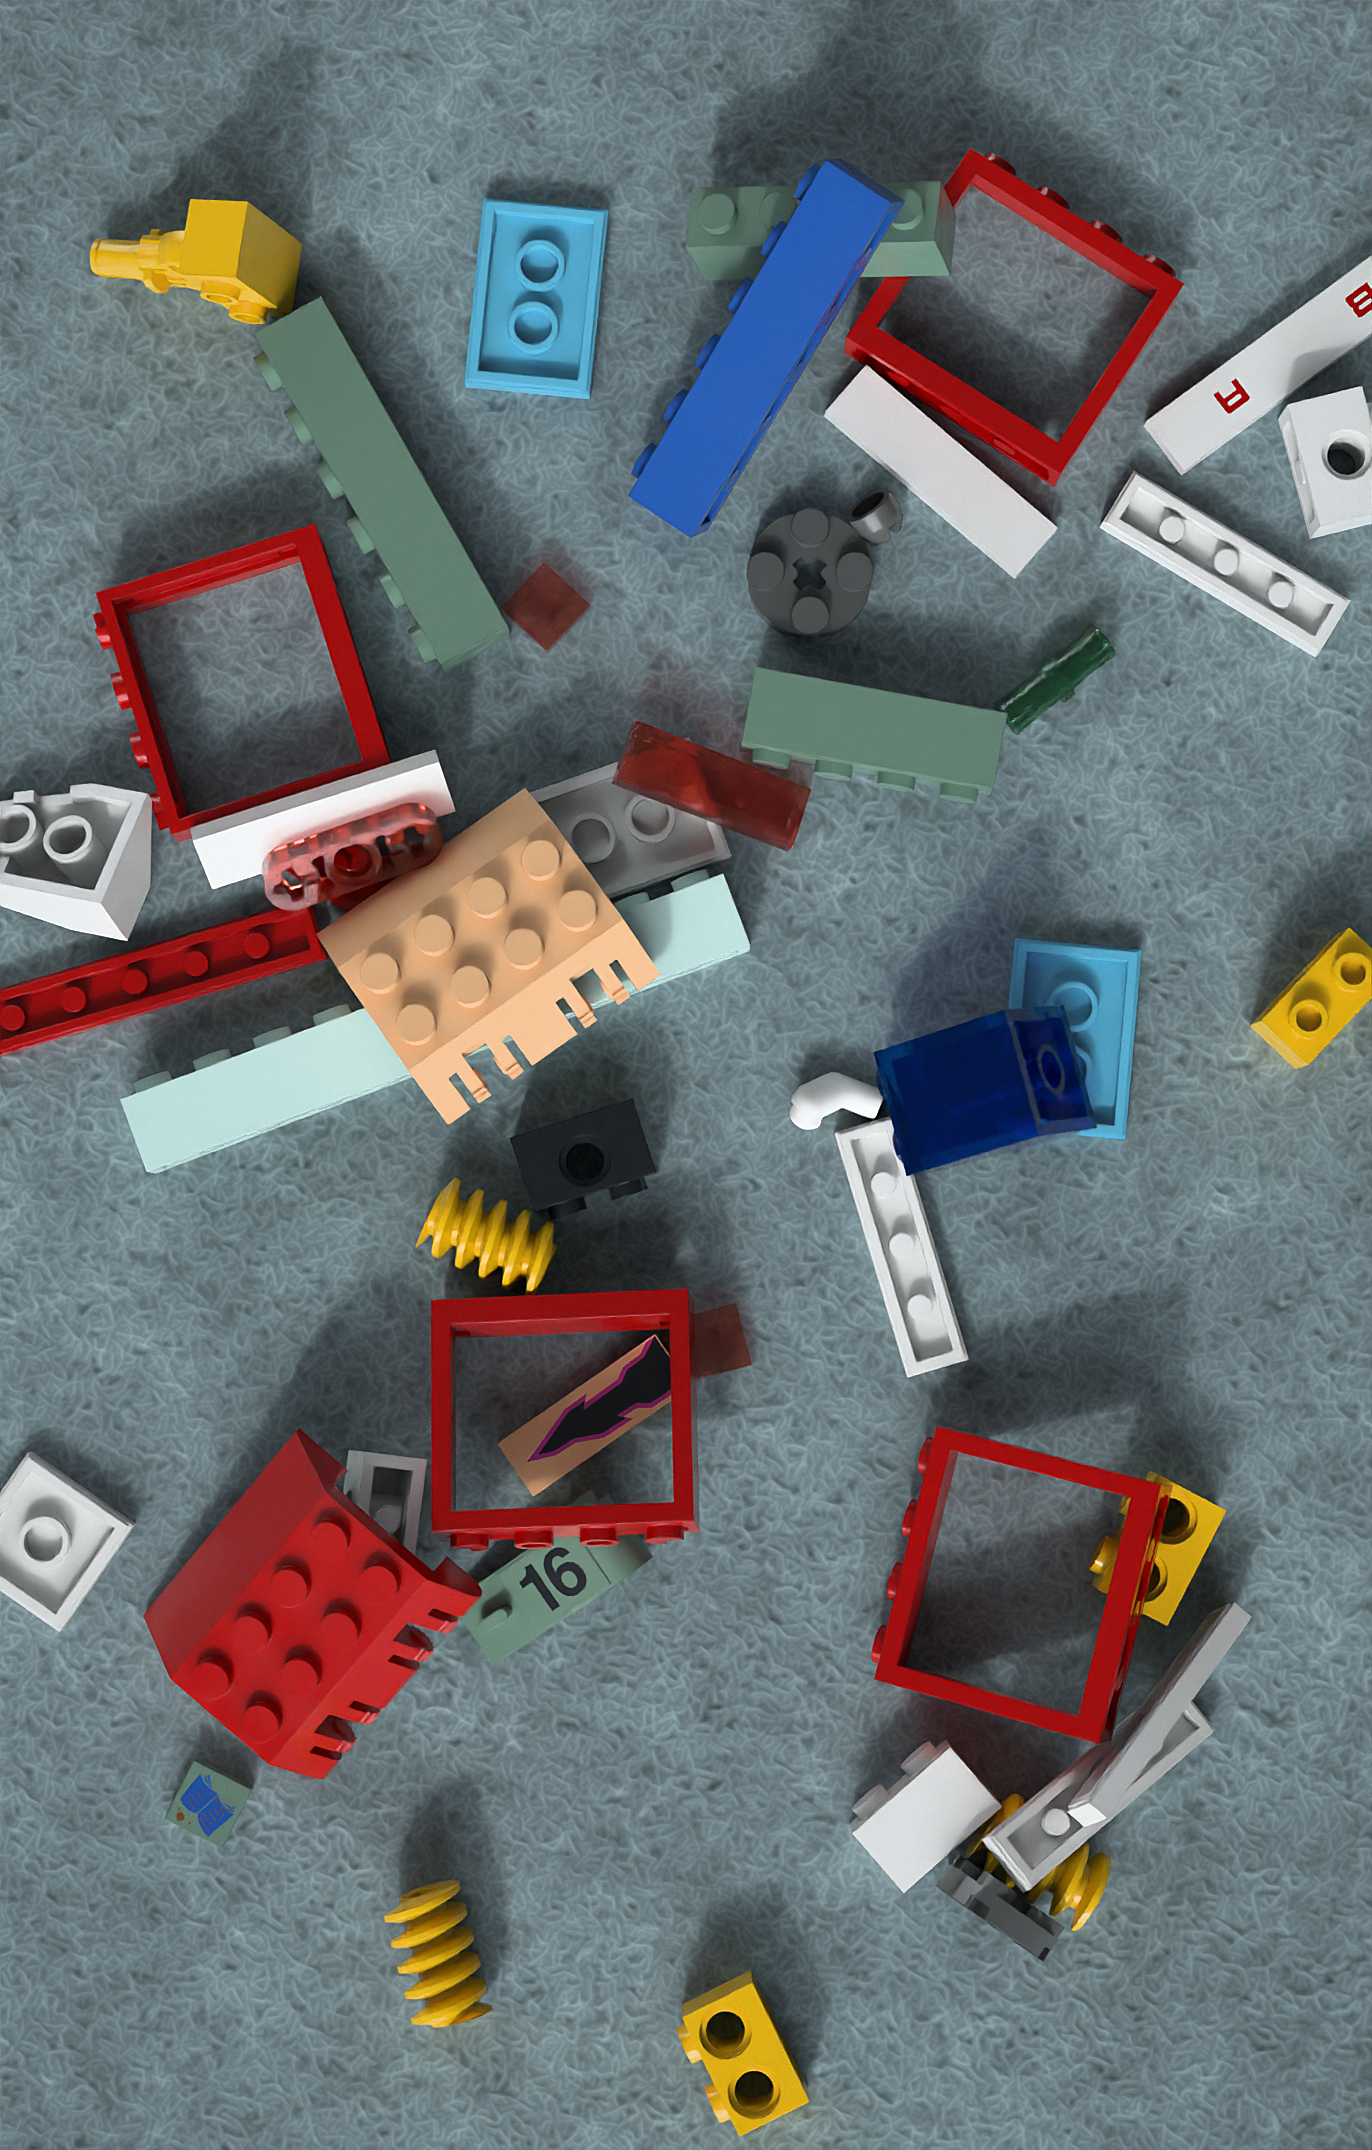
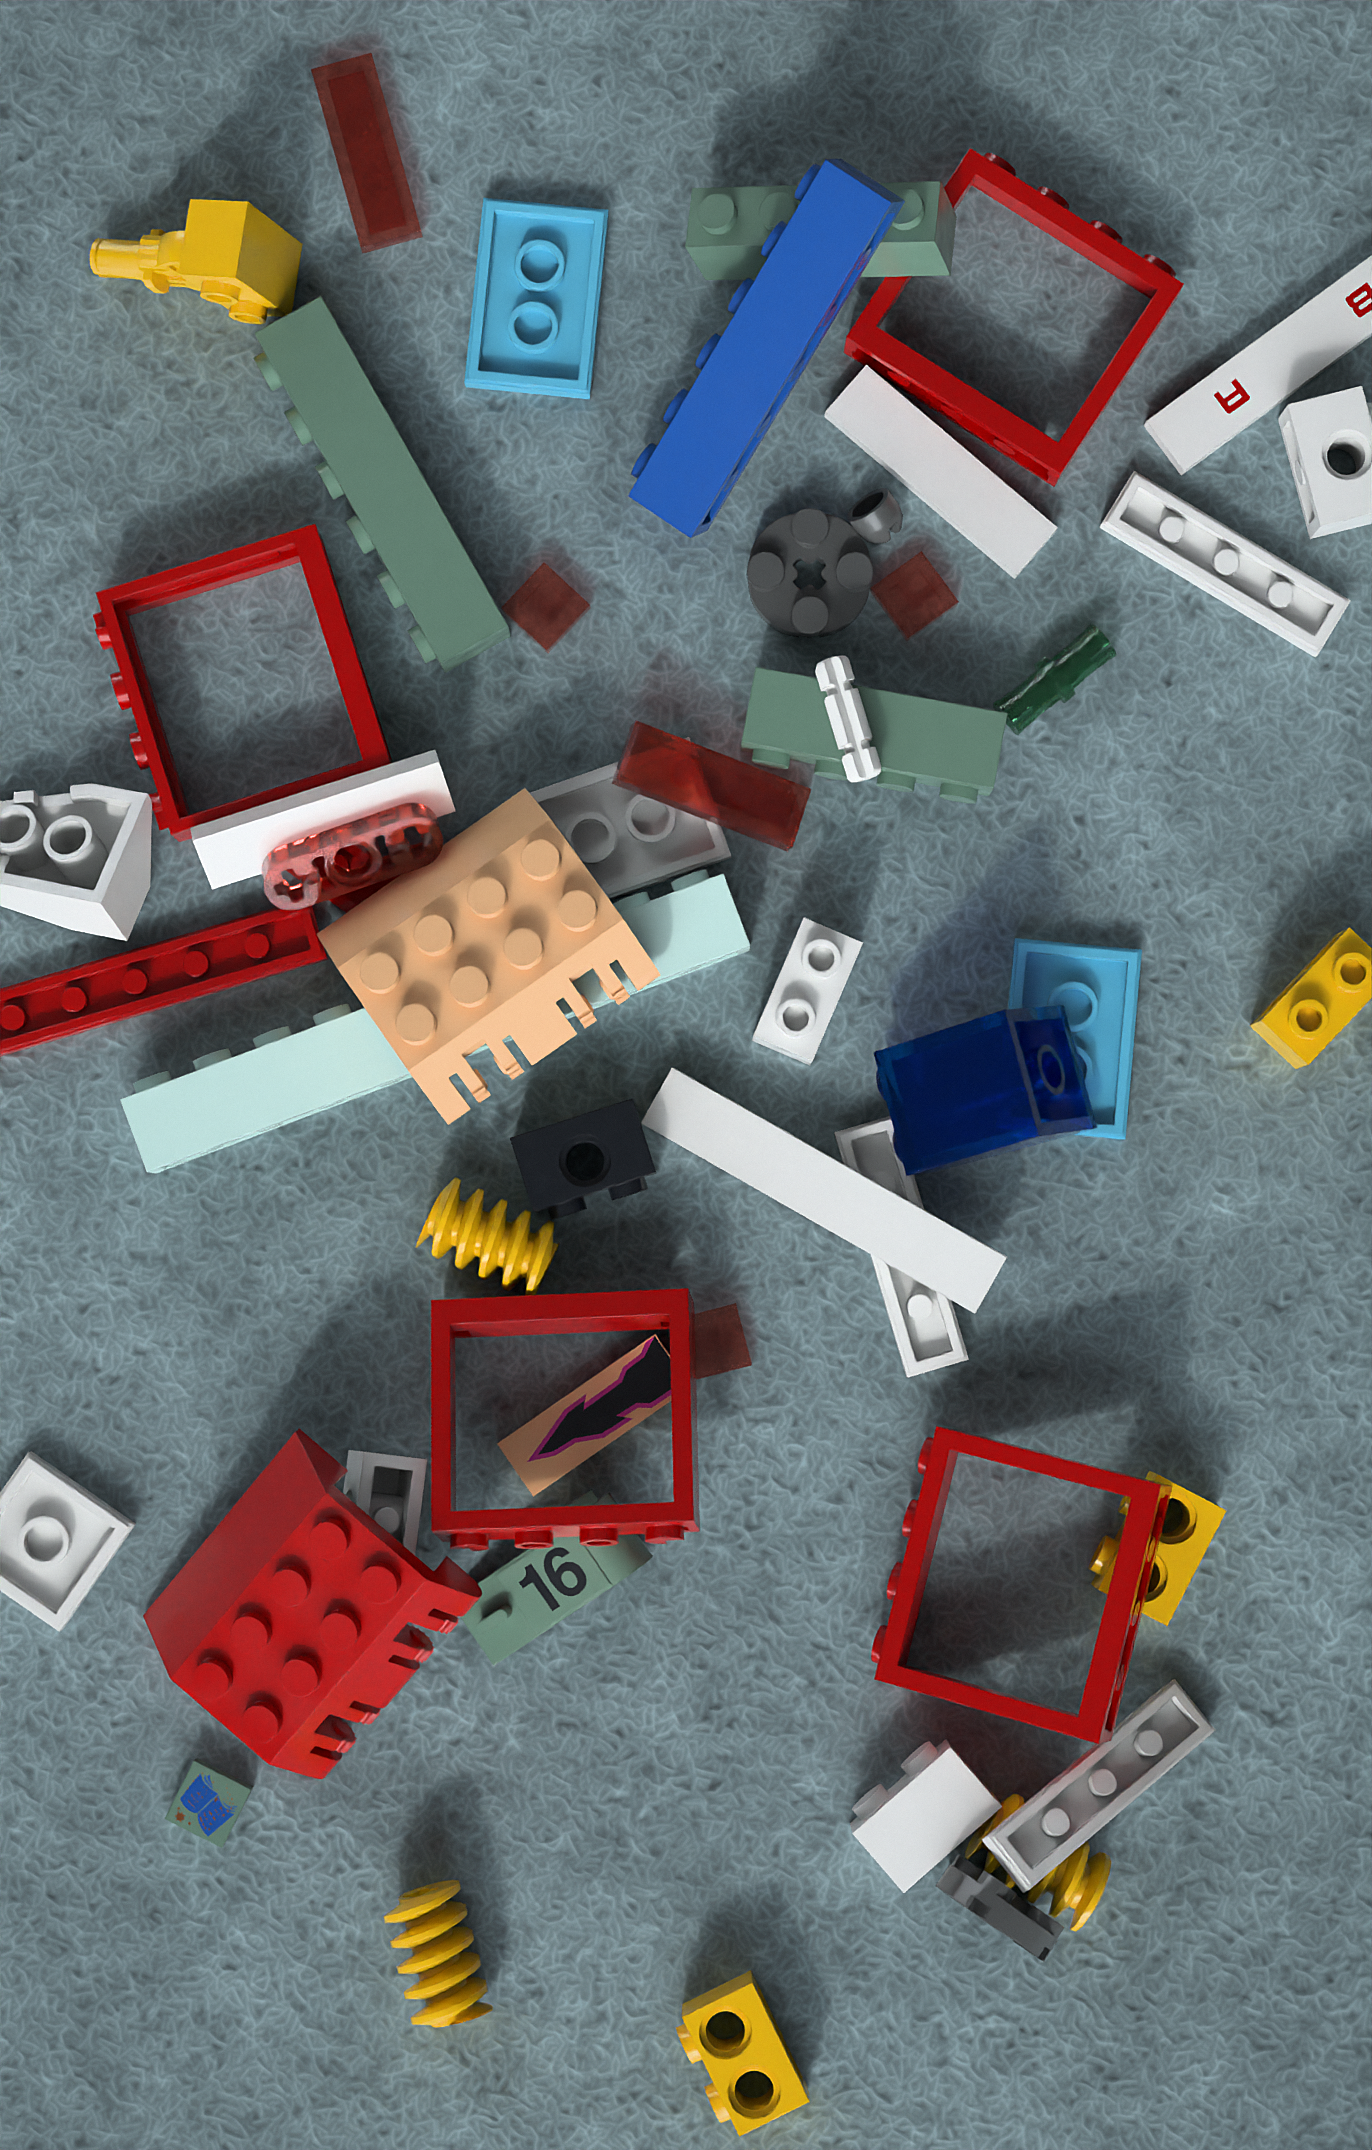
white arm [789,1072,885,1130] -> none
white tile [1067,1602,1252,1827] -> none
none -> clear red tile [311,53,423,253]
none -> white tile [641,1068,1007,1313]
none -> white brick [752,918,863,1065]
none -> white axle [815,656,881,782]
none -> clear red tile [870,551,959,641]

